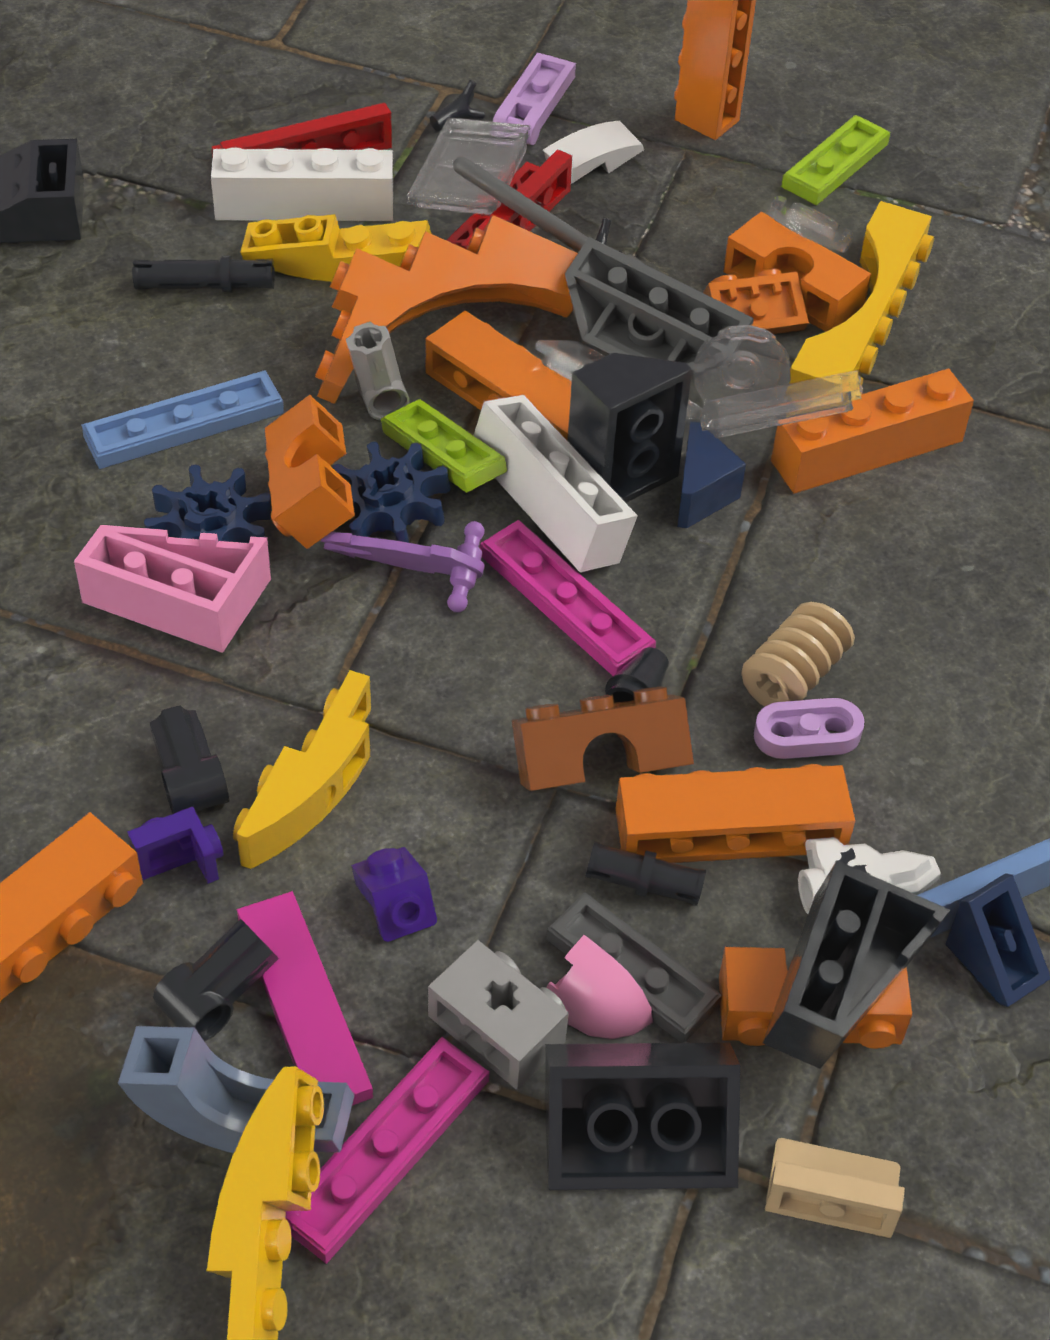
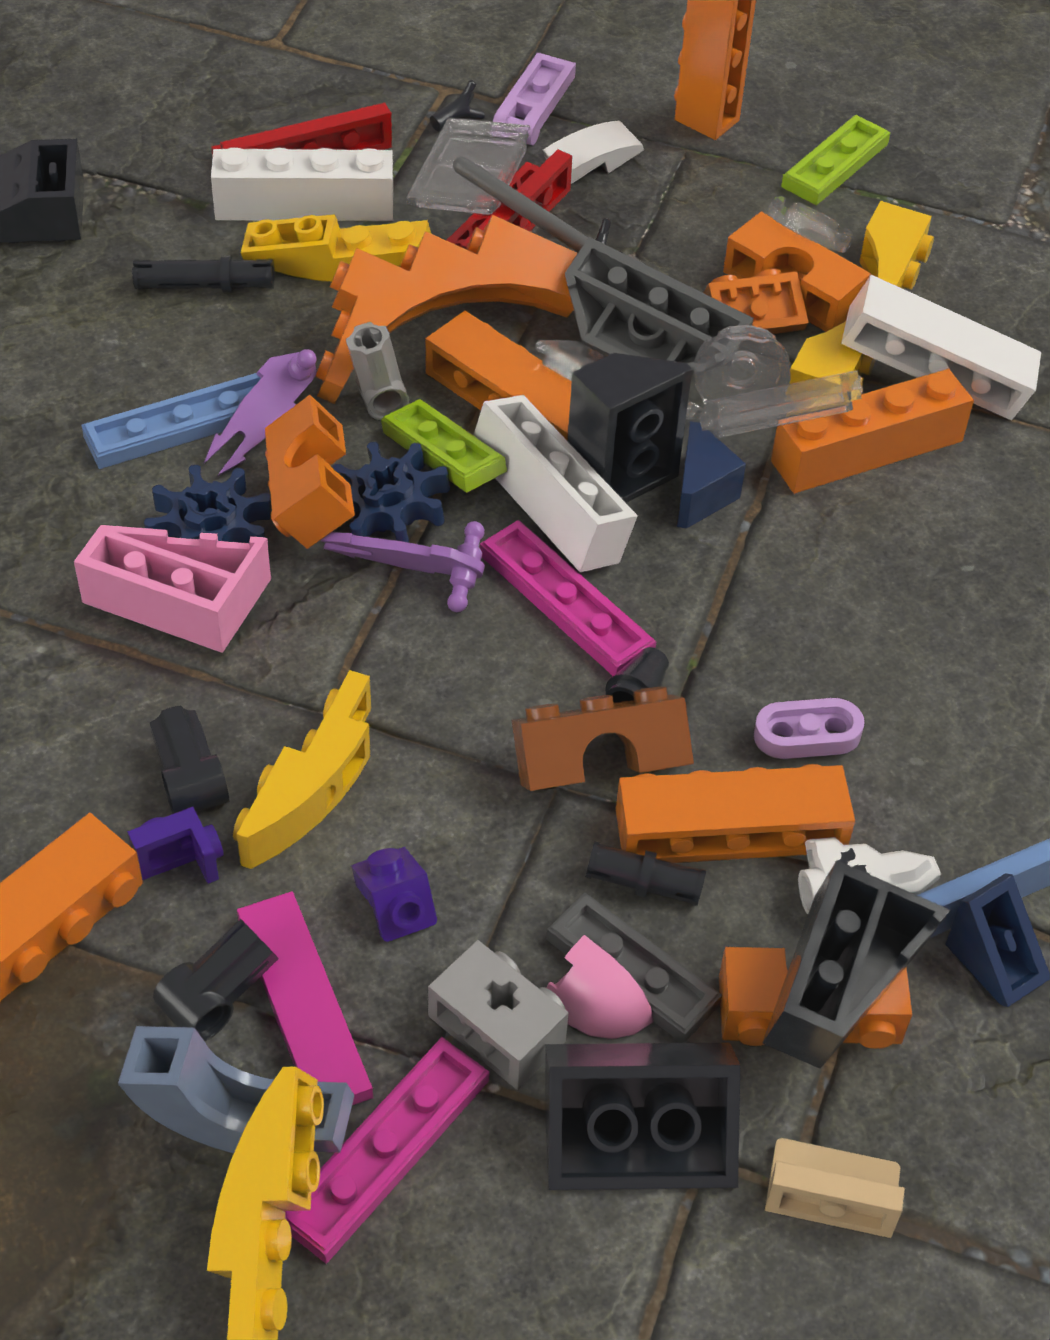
tan piece [741,602,855,707] -> none
none -> medium lavender piece [204,349,317,476]
none -> white brick [841,275,1041,420]

